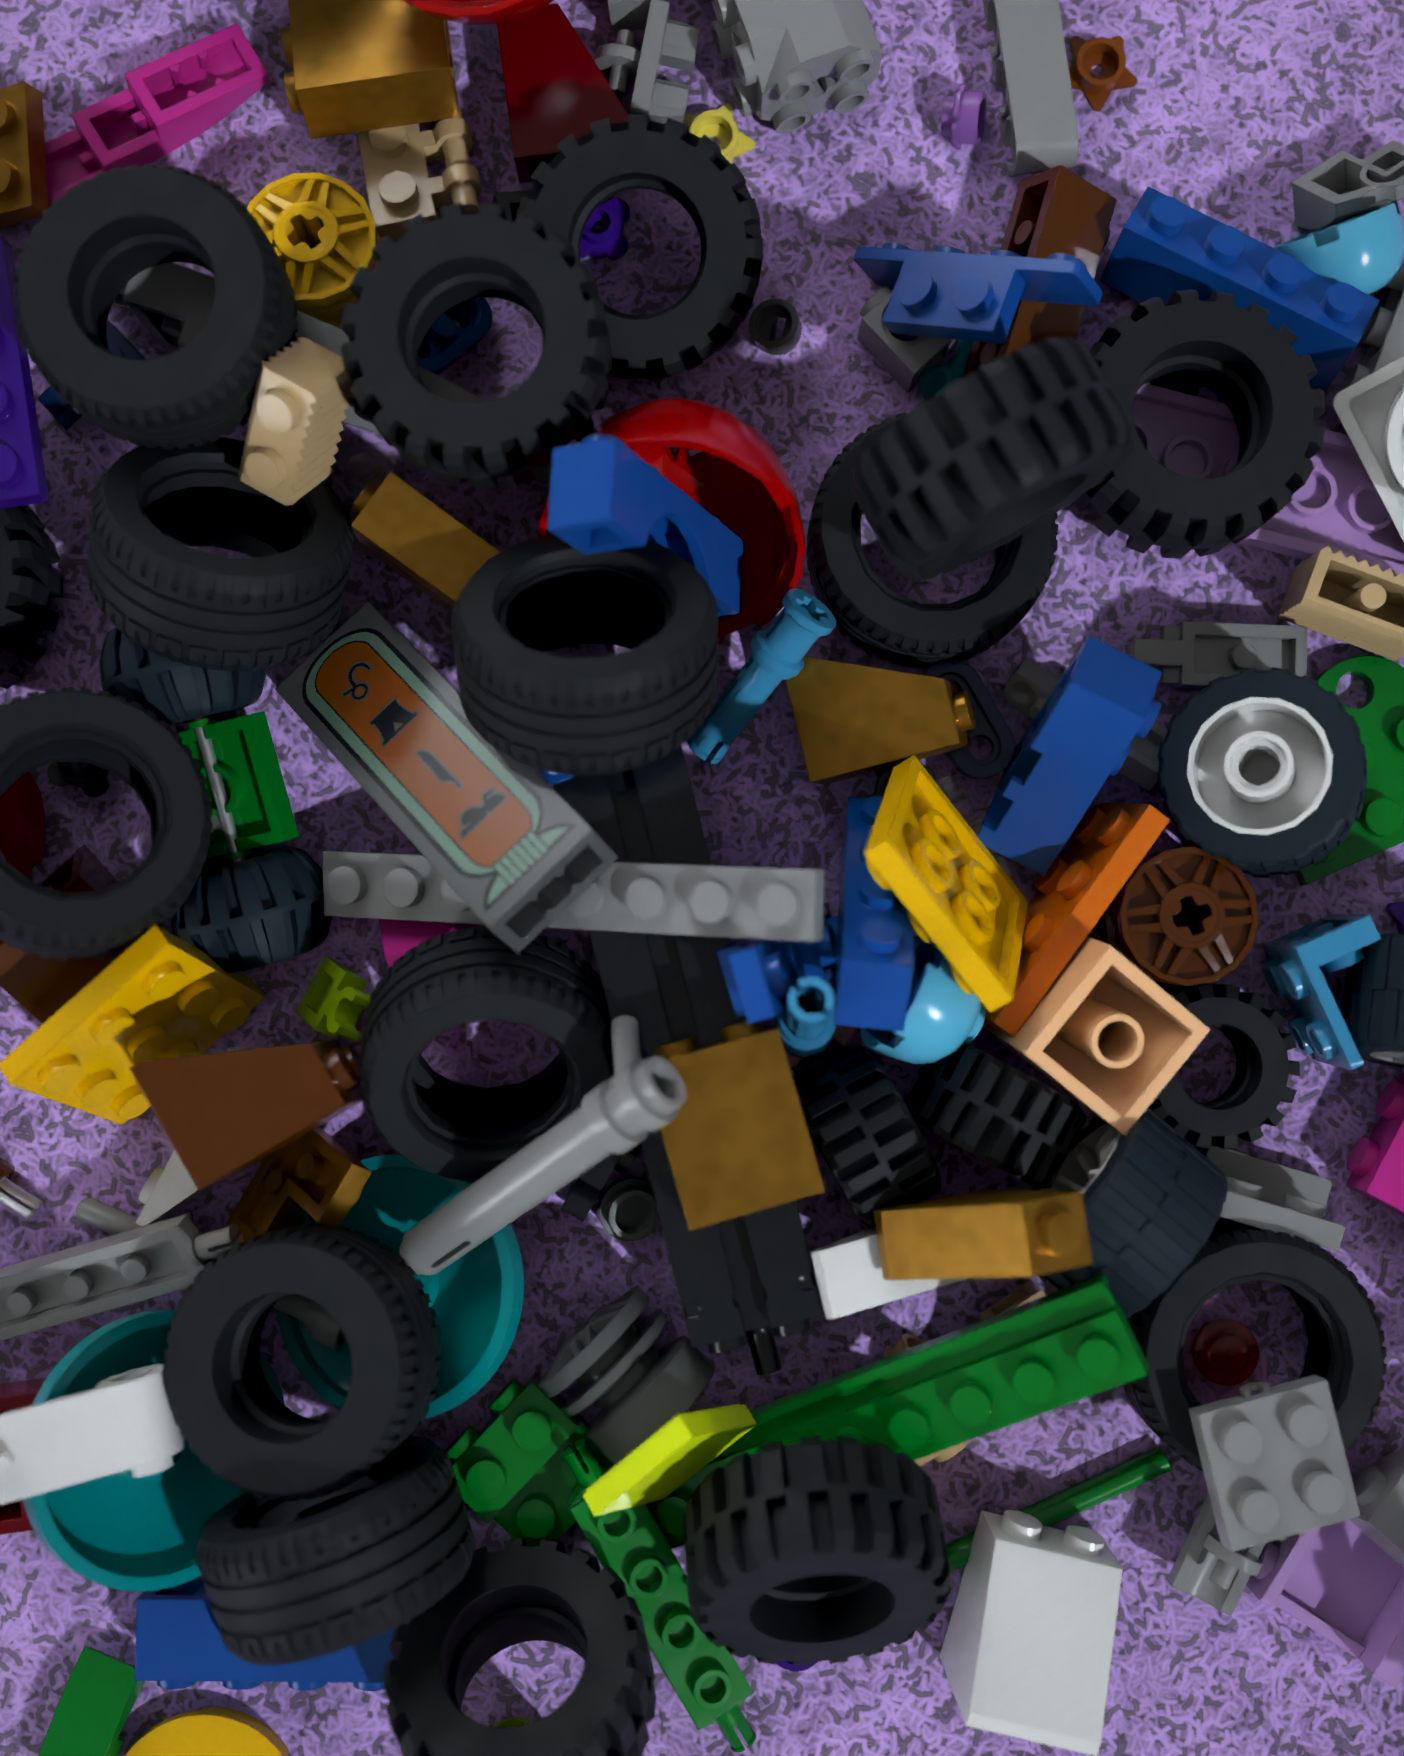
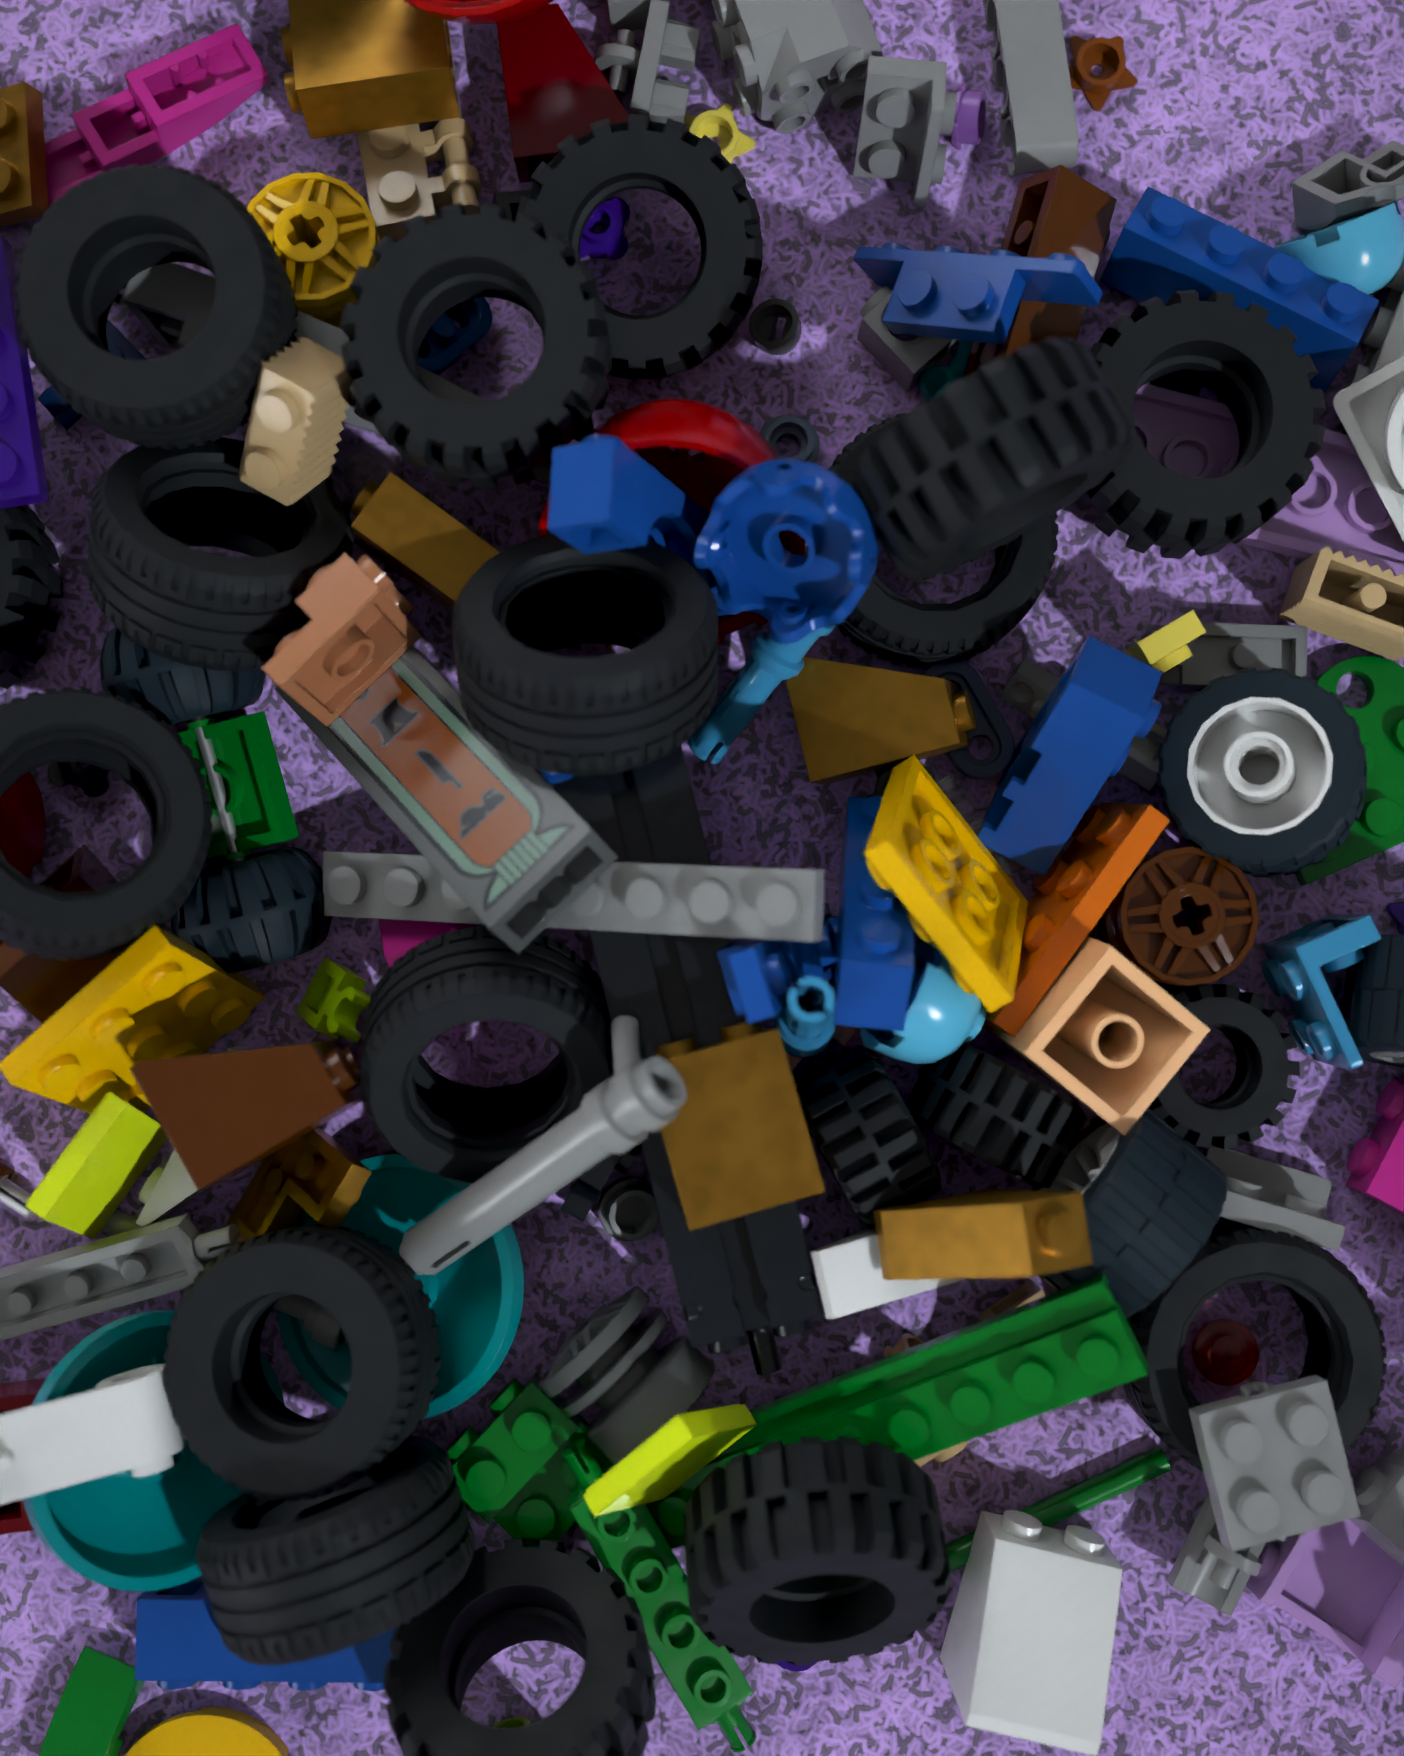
none -> neon yellow tile [25,1091,168,1240]
none -> nougat plate [262,553,422,727]
none -> blue plate [694,458,878,644]
none -> sand blue plate [759,414,820,464]
none -> light grey bracket [853,55,957,207]
none -> light yellow plate [1124,610,1206,673]

